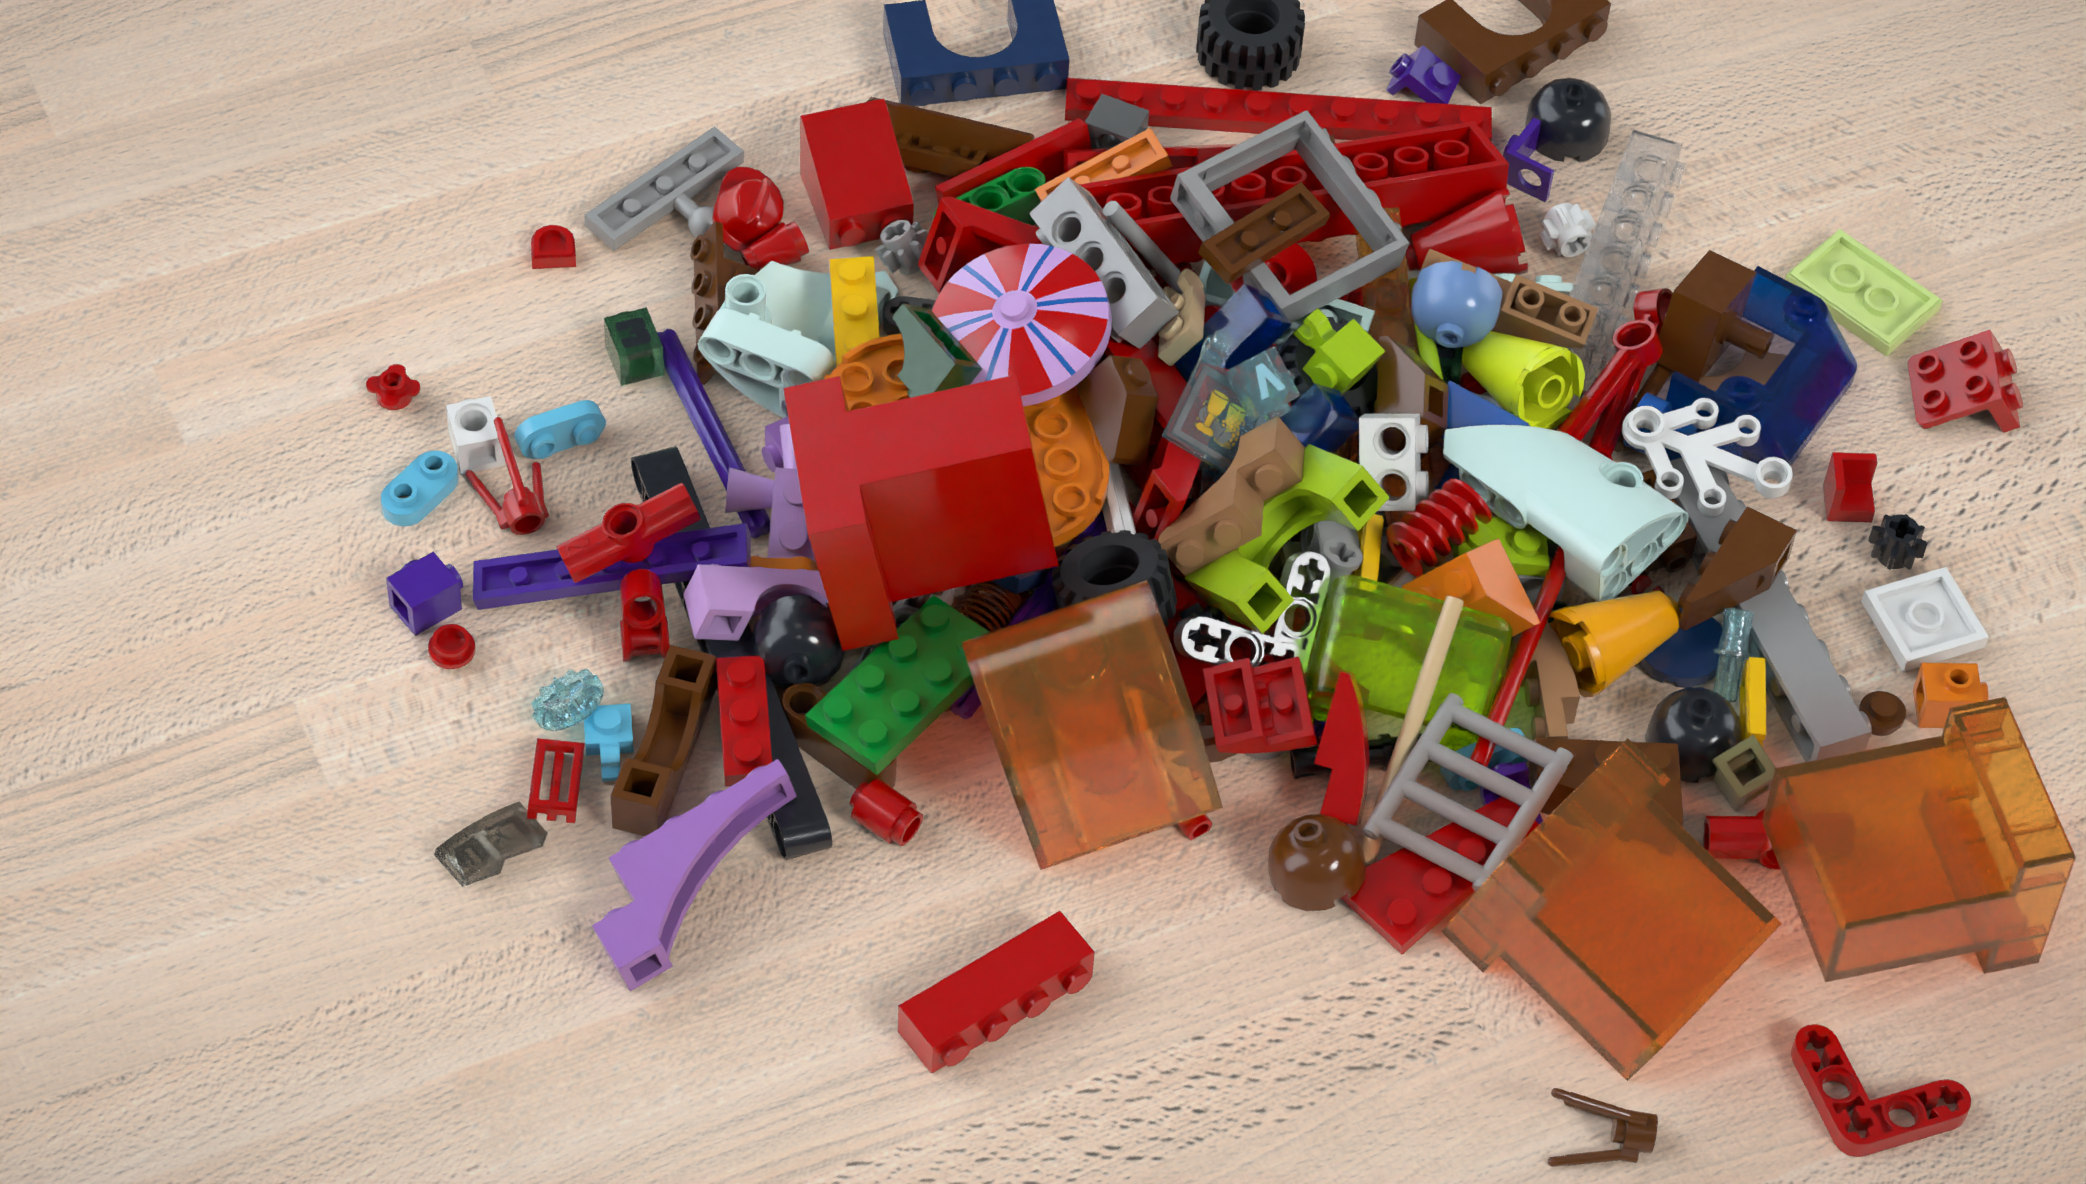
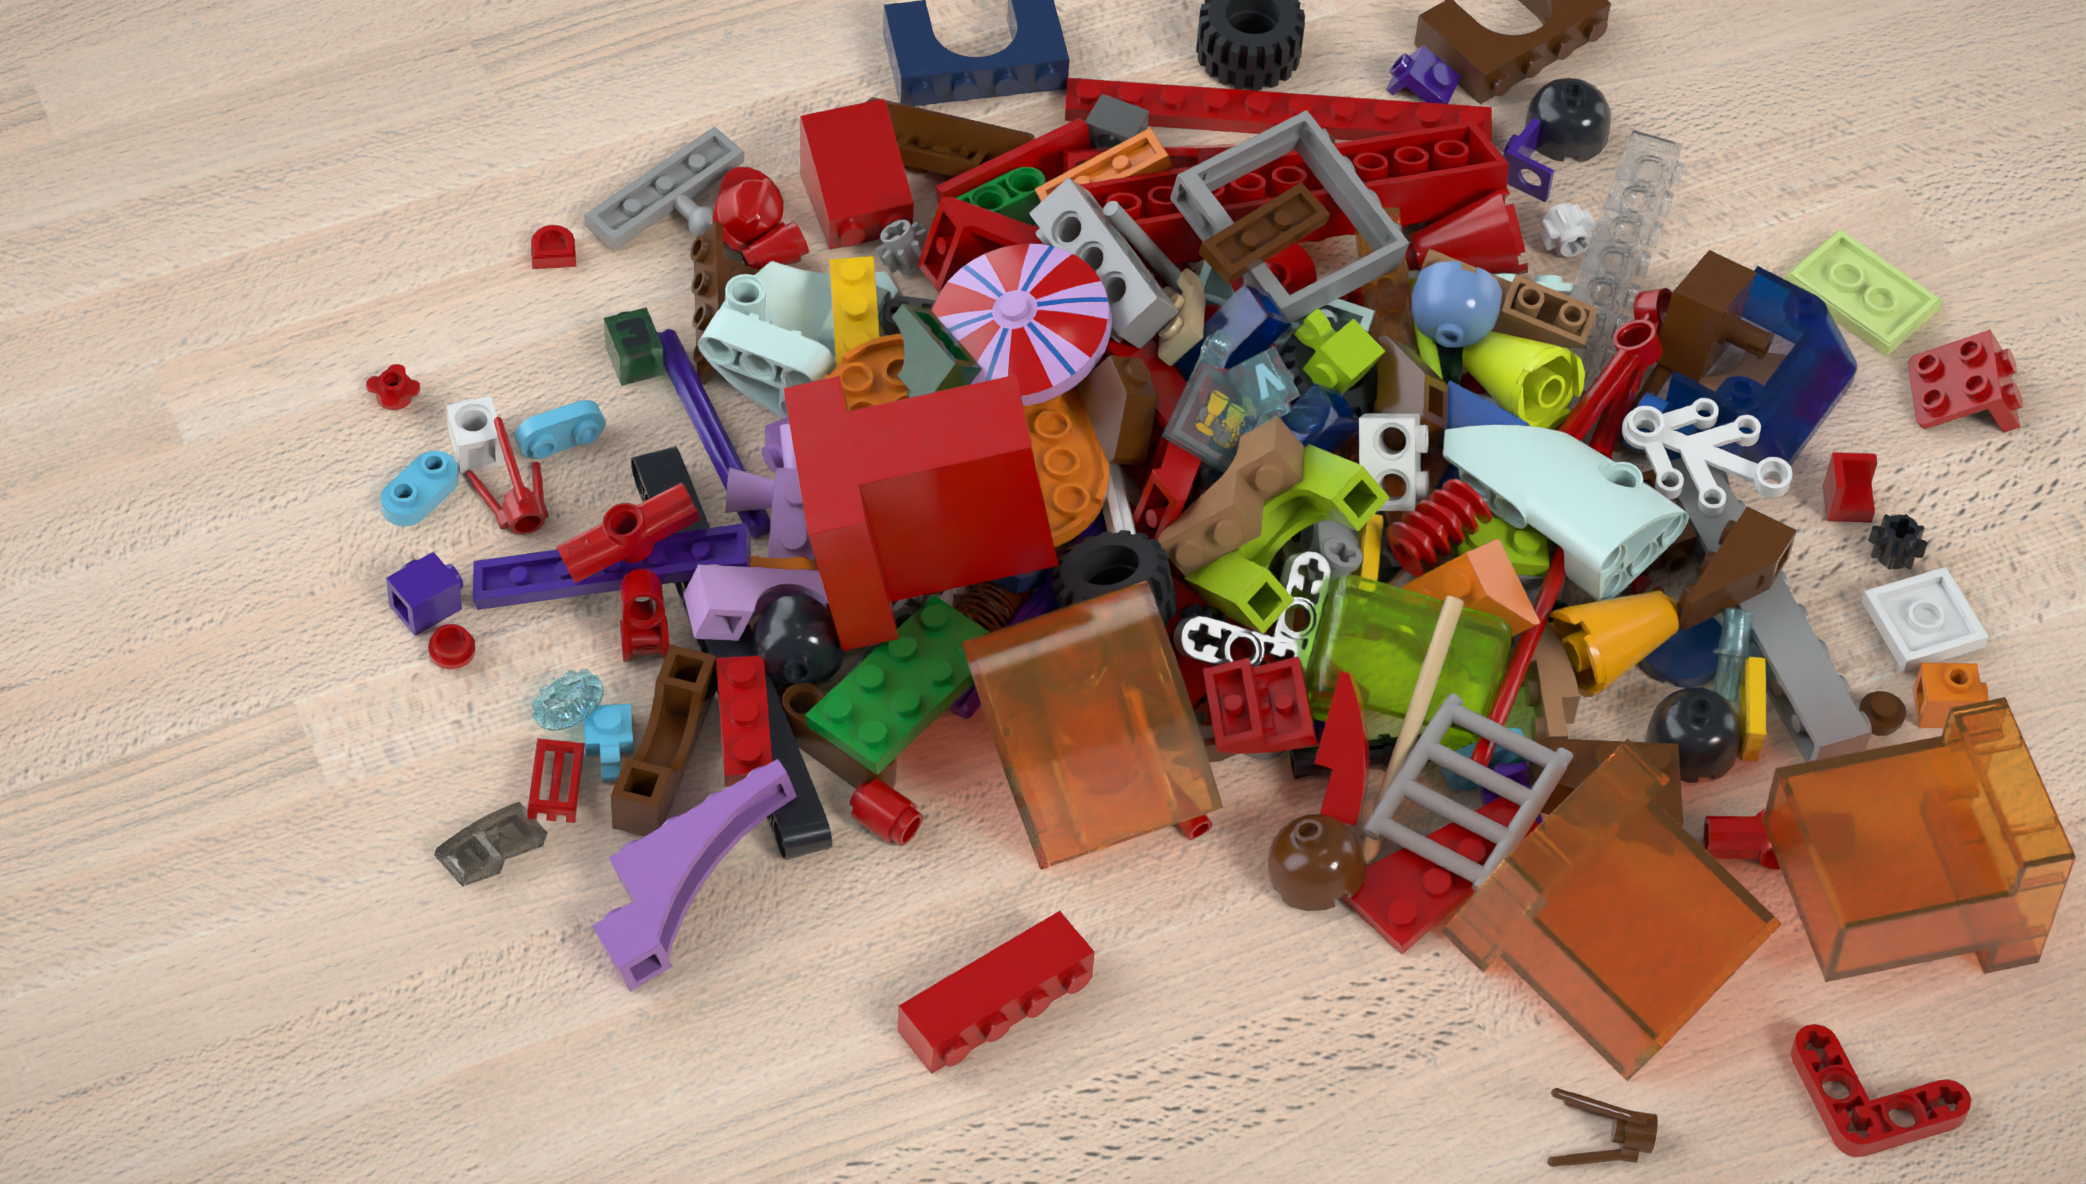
olive brick [1712,735,1780,811] -> none

